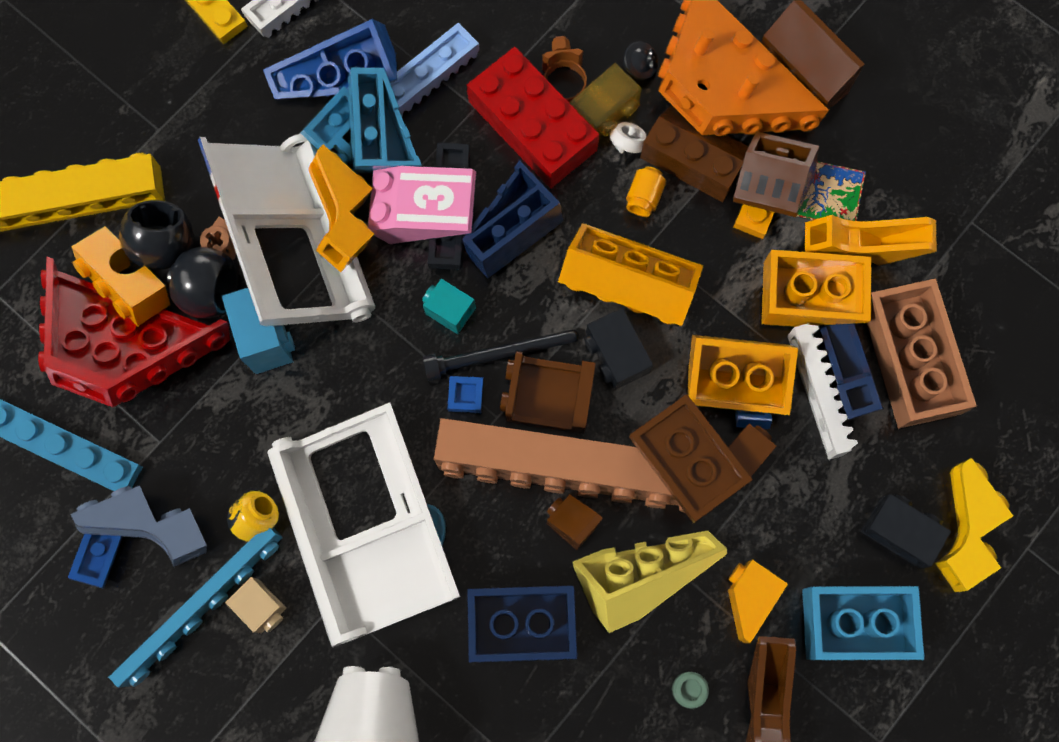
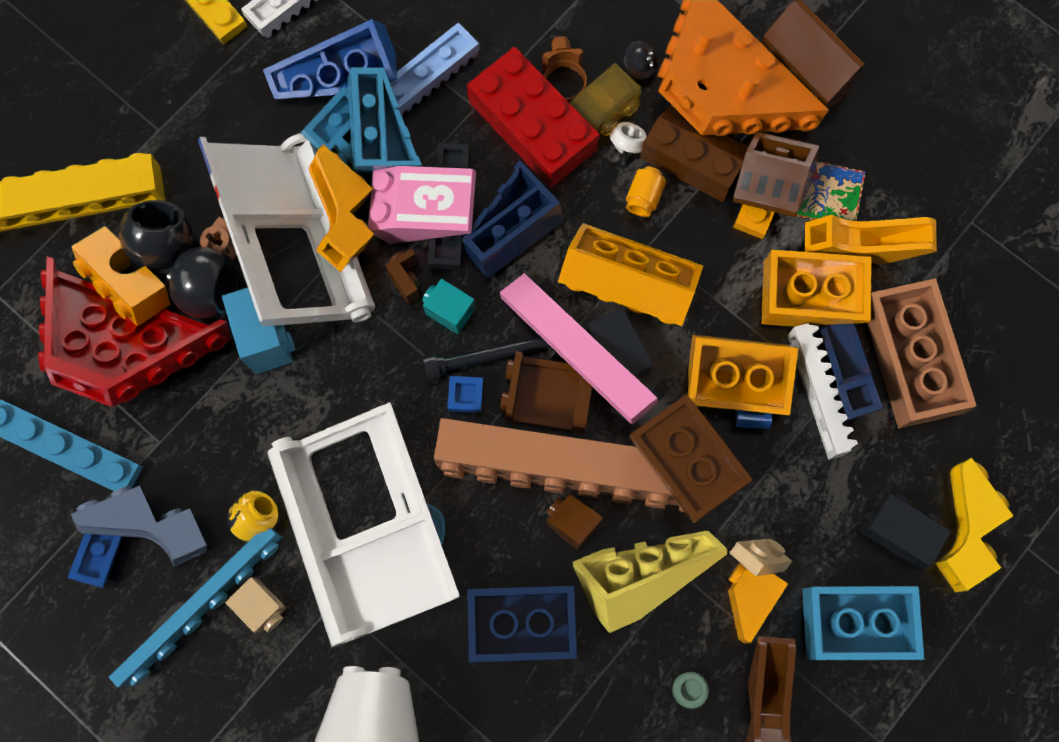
reddish brown brick [728,424,776,477] -> none
none -> reddish brown bracket [385,248,421,306]
none -> bright pink tile [500,273,658,424]
none -> tan plate [730,539,792,576]

